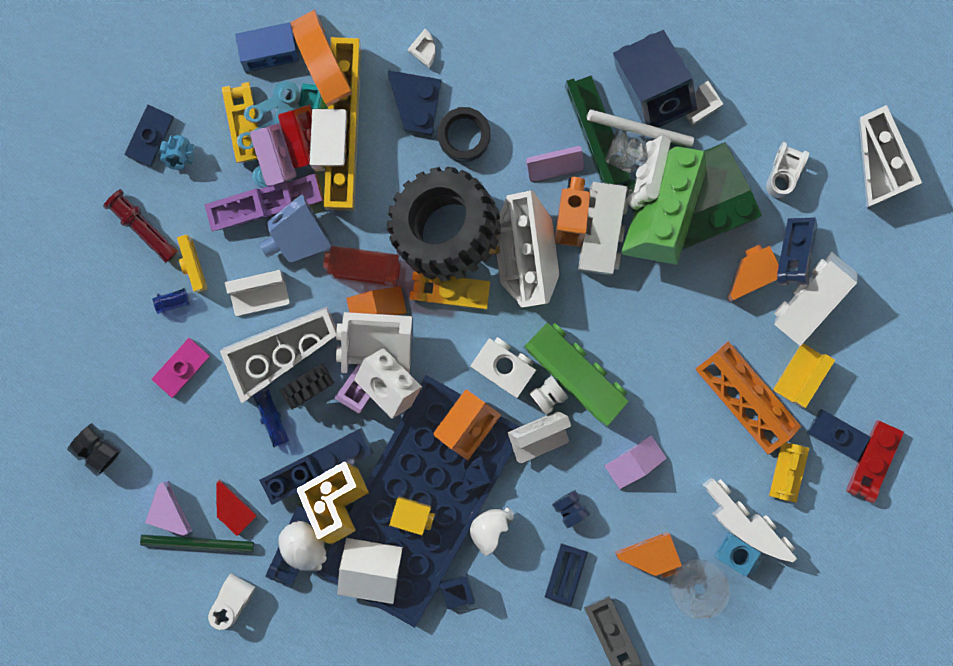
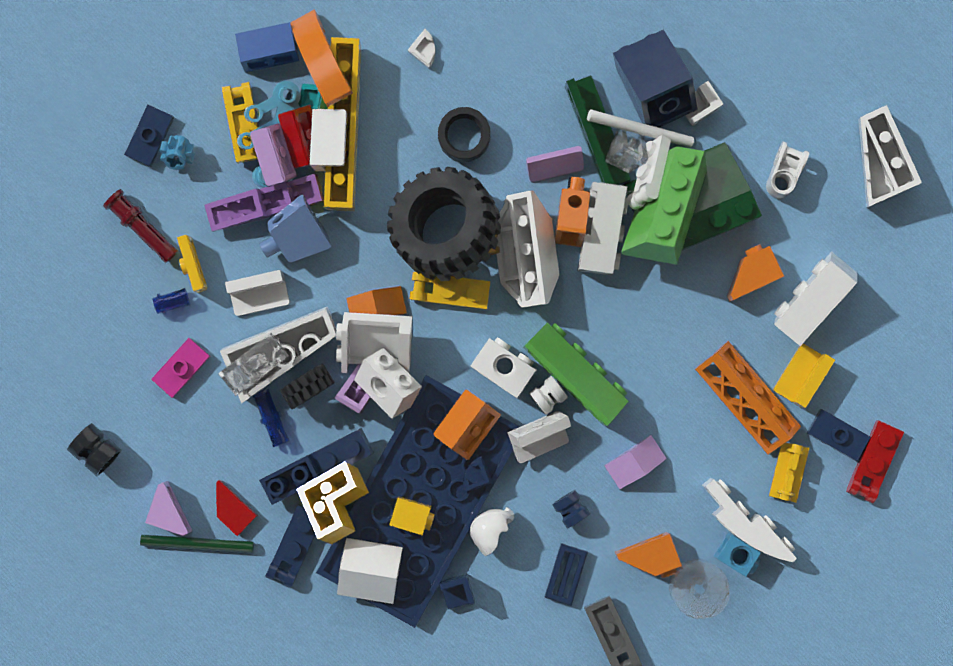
white piece [208,573,256,630] -> none
white hair [278,521,327,571] -> none
clear red window [323,246,402,287] -> none
dark blue wing [388,70,442,136] -> none
dark blue plate [777,217,818,285] -> none
none -> clear slope [218,333,289,396]

